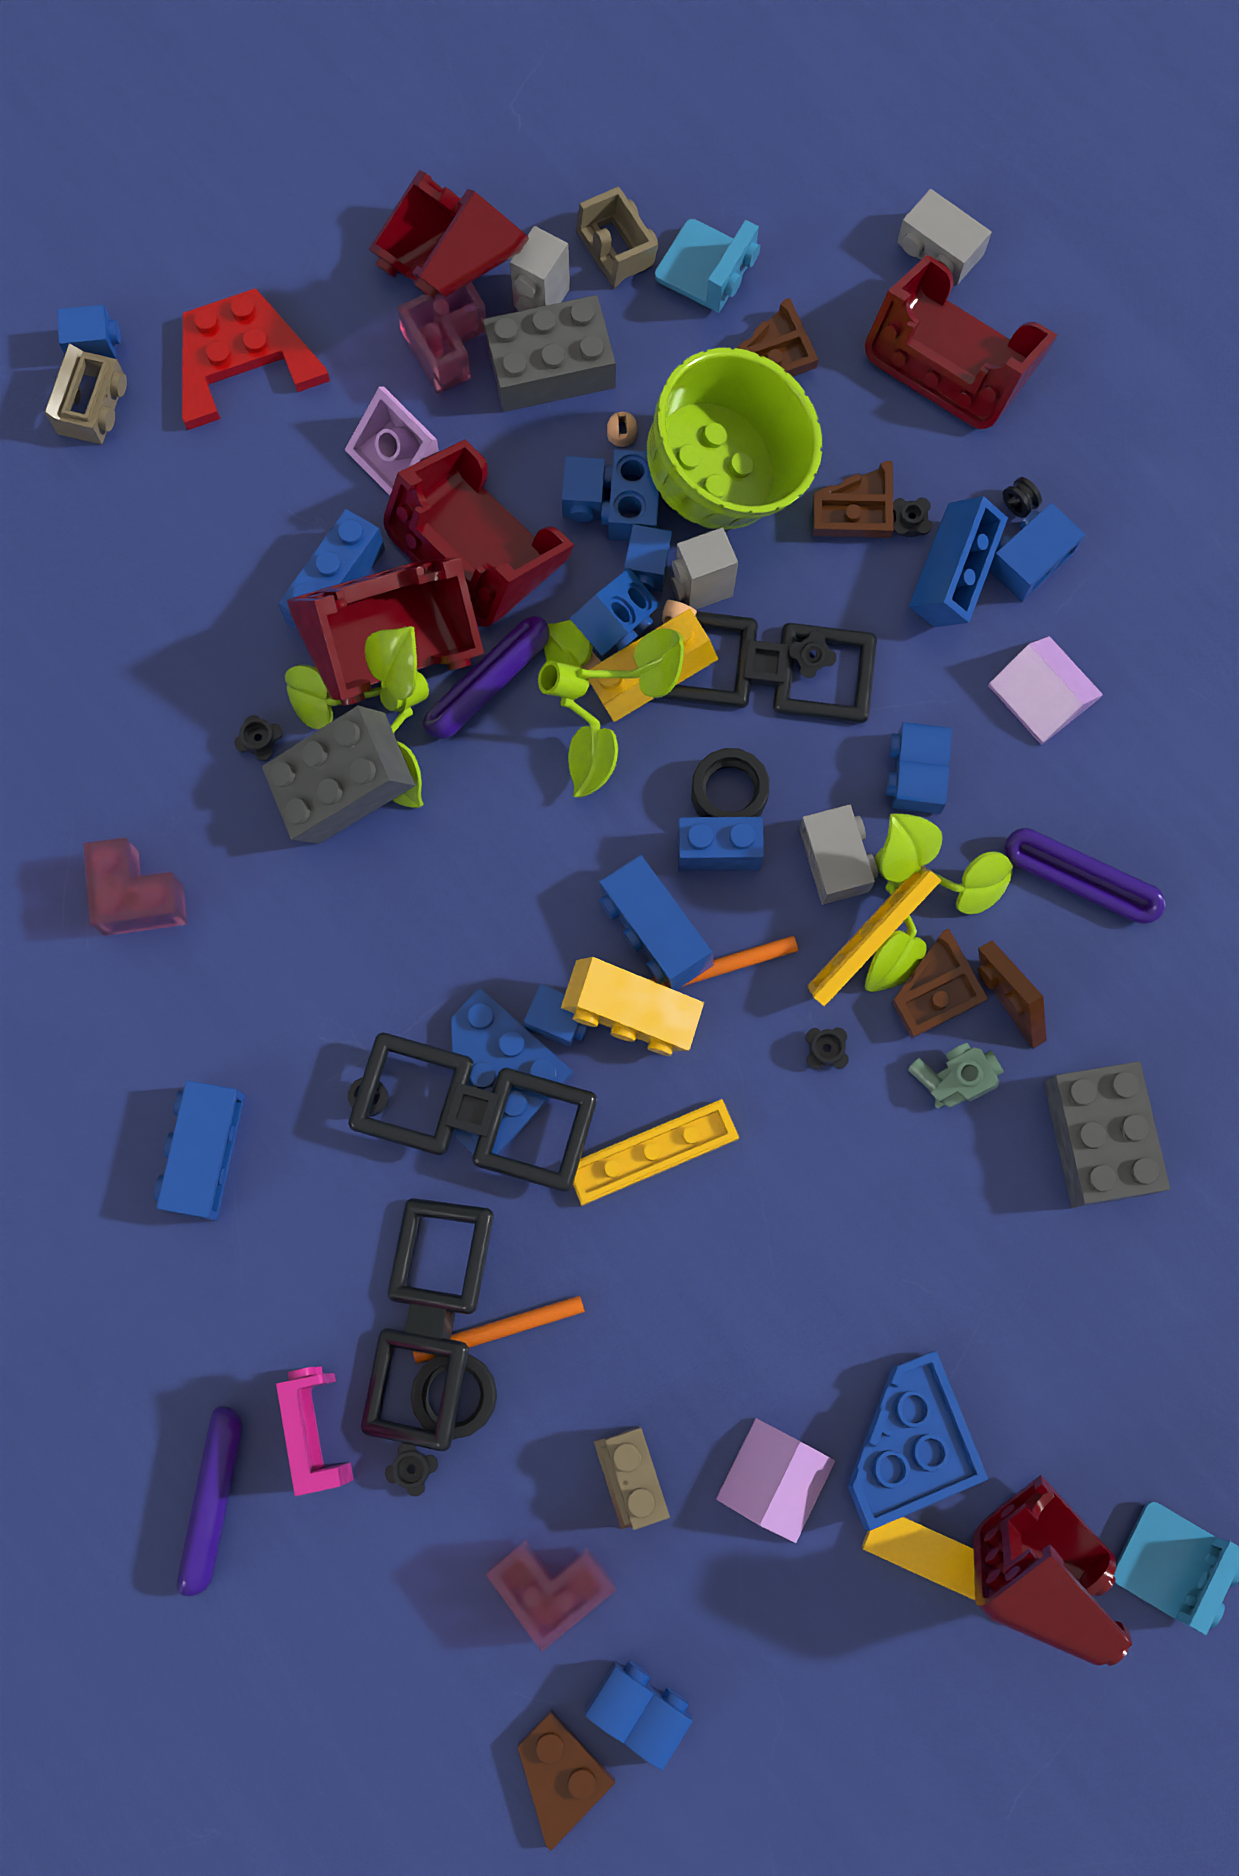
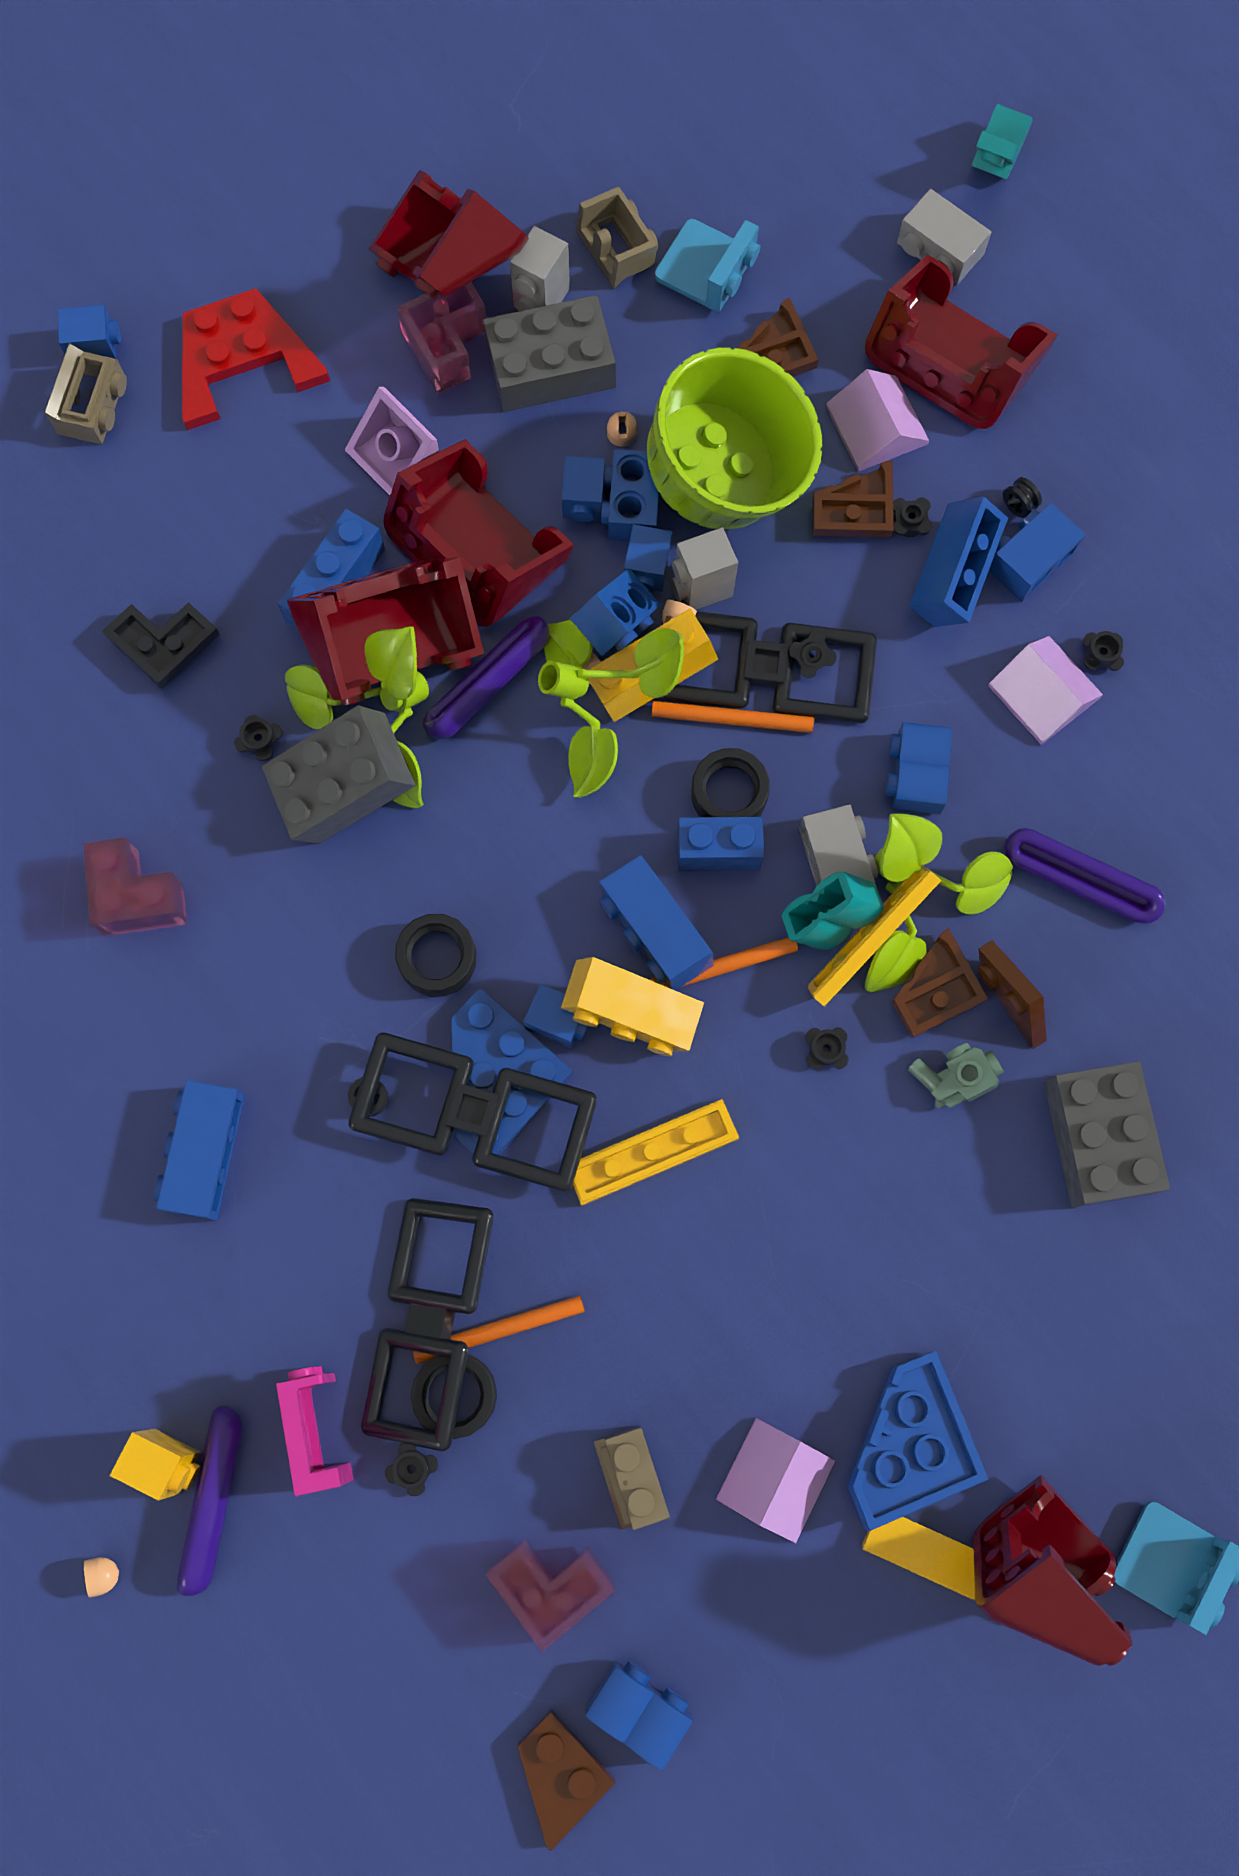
none -> light nougat hinge [84,1557,119,1598]
none -> black plate [102,602,220,689]
none -> yellow brick [110,1429,201,1501]
none -> black tyre [395,914,477,997]
none -> orange bar [651,701,814,733]
none -> teal brick [781,872,884,950]
none -> lavender slope [826,369,929,472]
none -> teal brick [971,104,1033,179]
none -> black plate [1082,631,1124,671]

